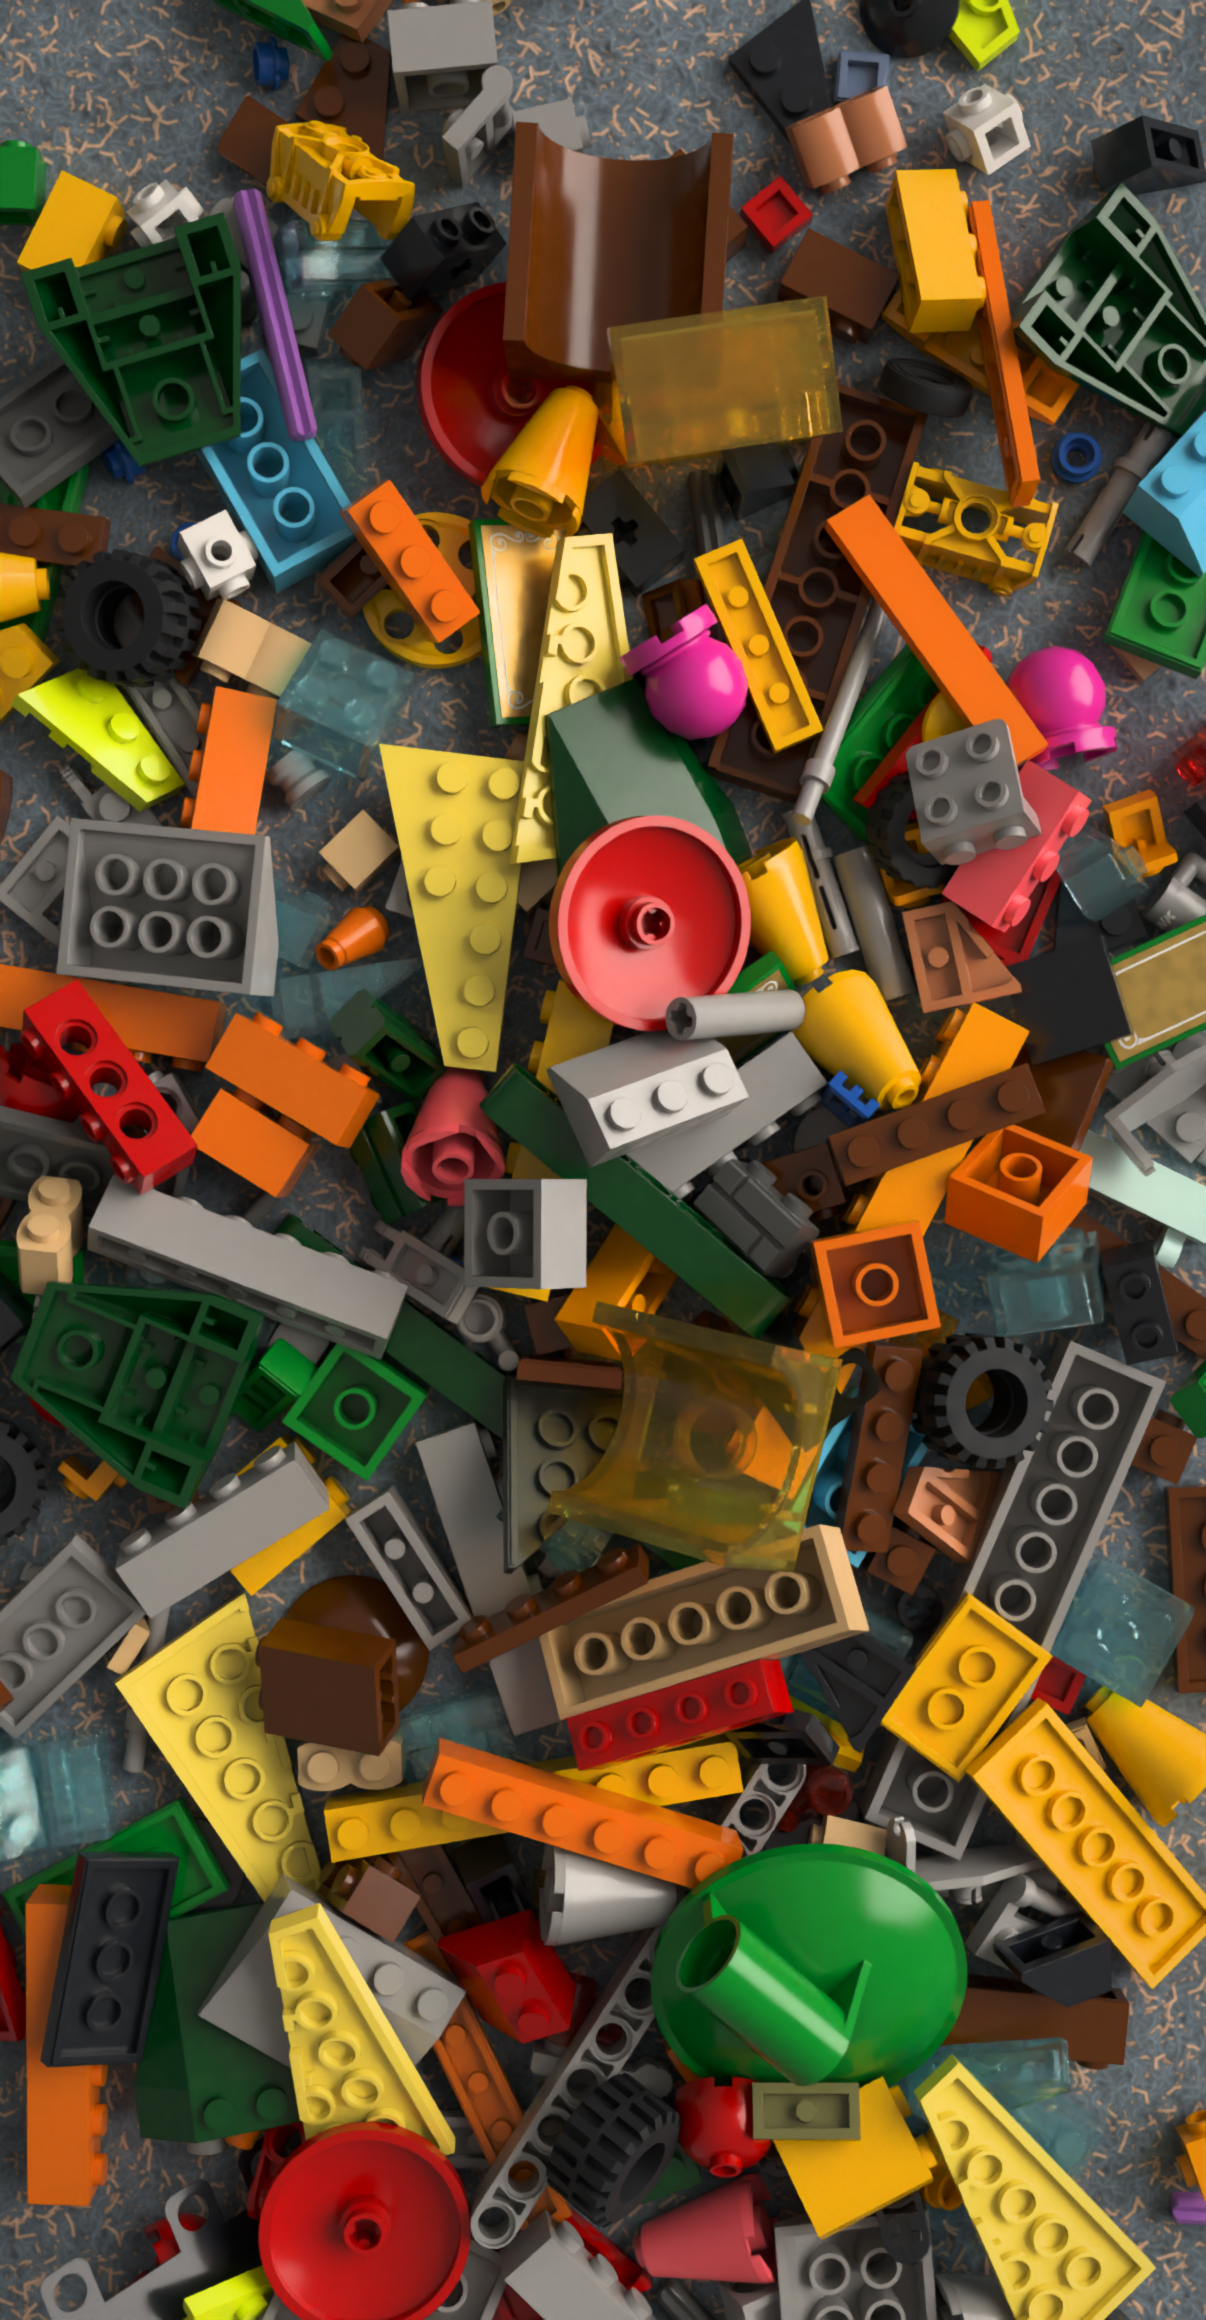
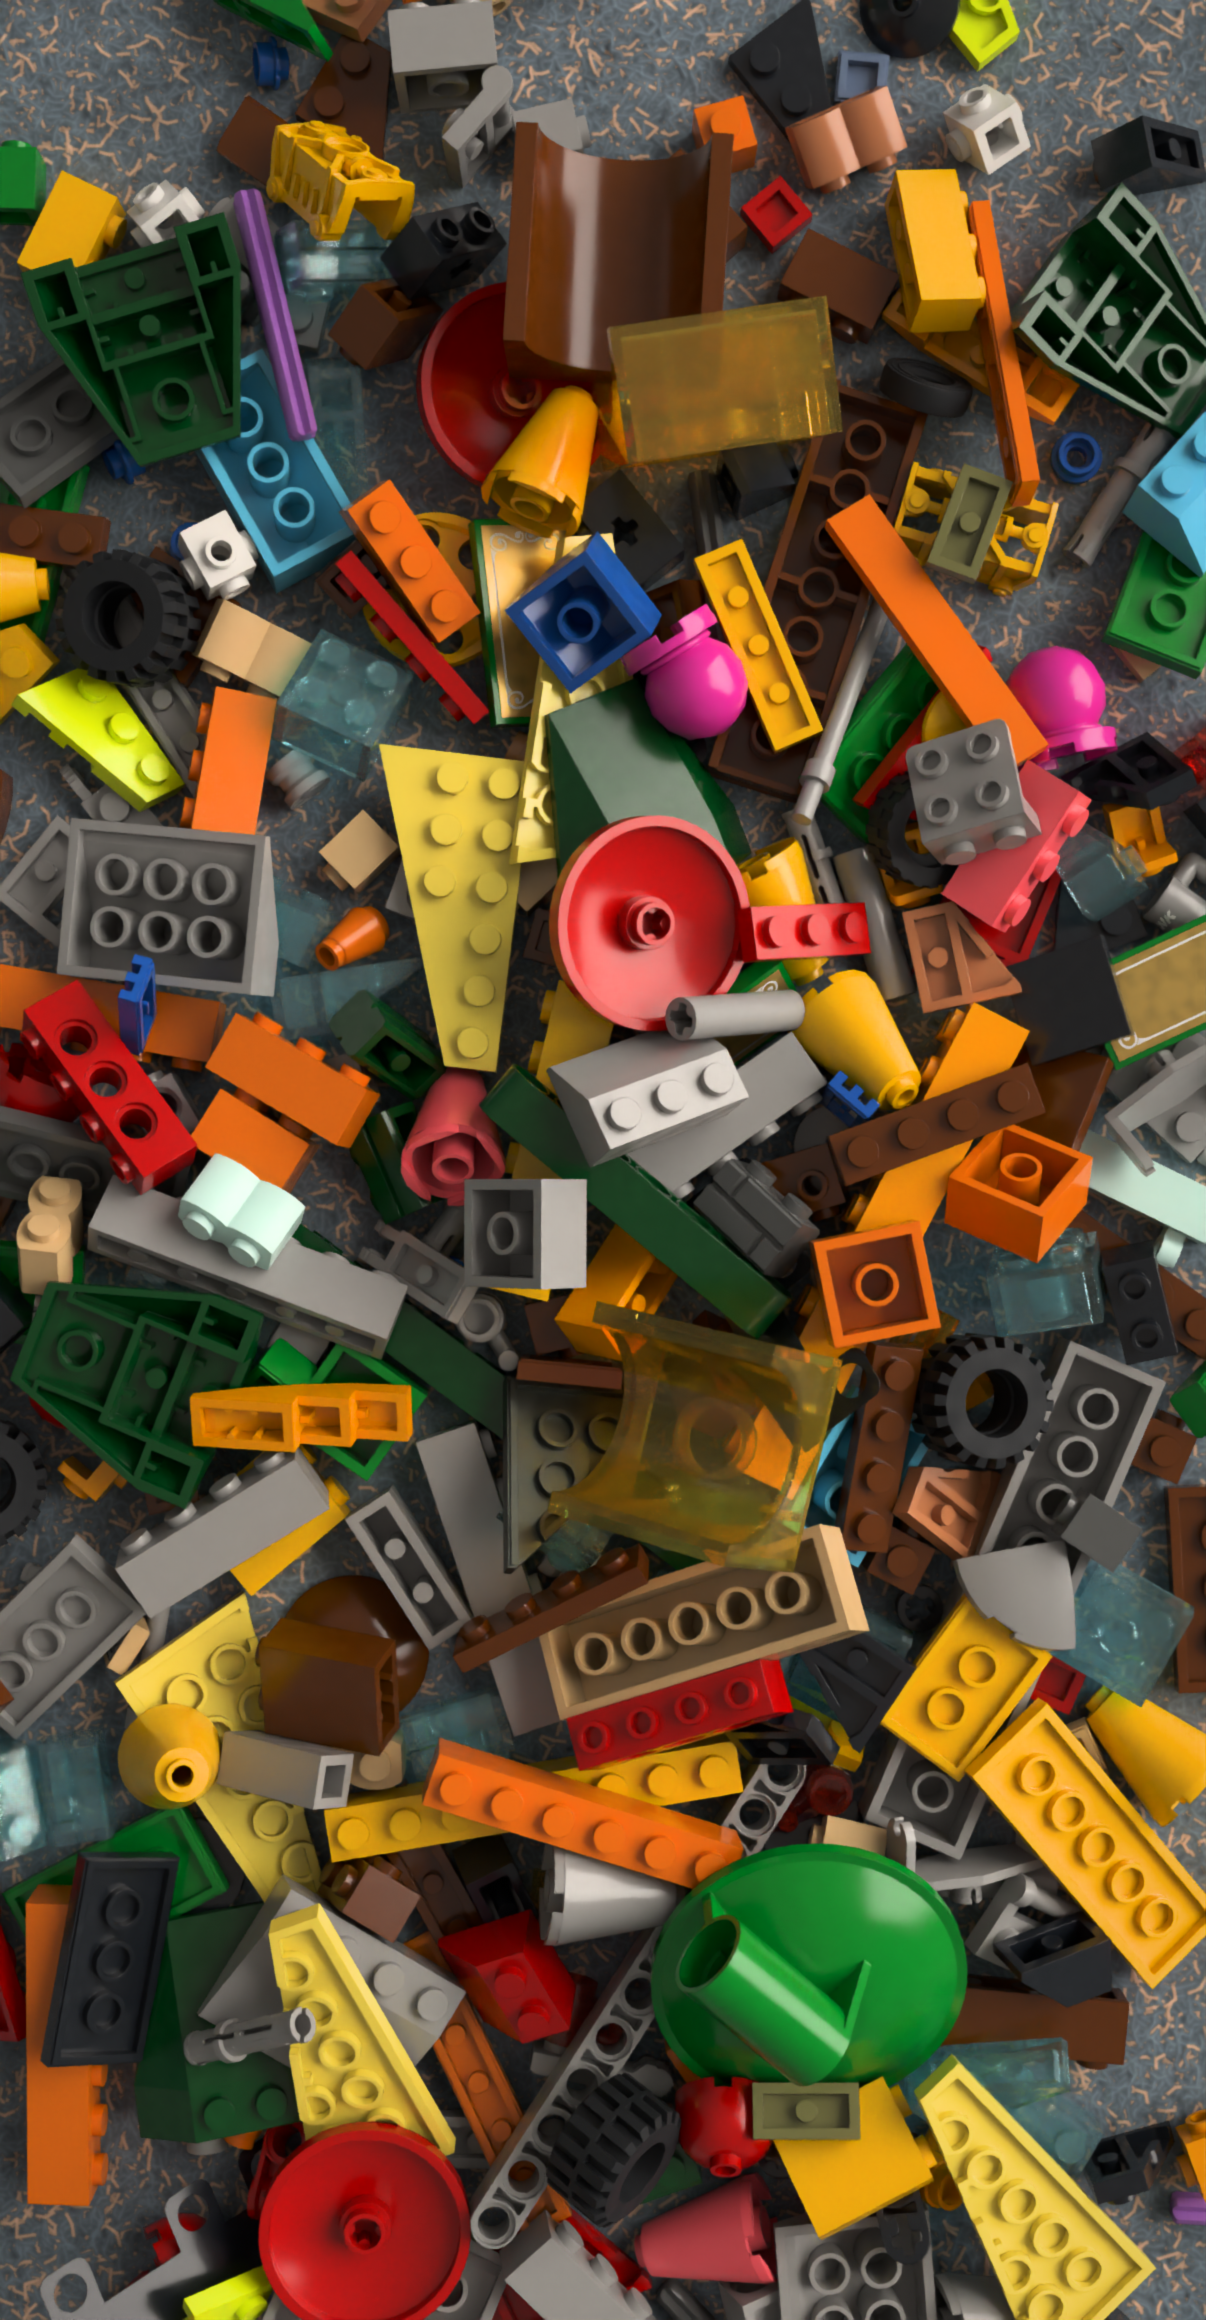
none -> yellow cone [117,1703,222,1809]
none -> blue tile [118,954,157,1056]
none -> light aqua brick [178,1153,305,1270]
none -> light grey pin [184,2007,316,2066]
none -> light orange slope [190,1383,413,1453]
none -> light grey brick [217,1730,354,1810]
none -> red plate [334,550,489,724]
none -> blue slope [505,531,662,693]
none -> orange brick [692,95,758,173]
none -> plate [737,902,871,963]
none -> olive plate [925,463,1013,585]
none -> light grey brick [953,1540,1076,1651]
none -> dark grey brick [1052,1487,1143,1573]
none -> black wing [1061,732,1197,810]
none -> black wing [1074,2121,1175,2205]

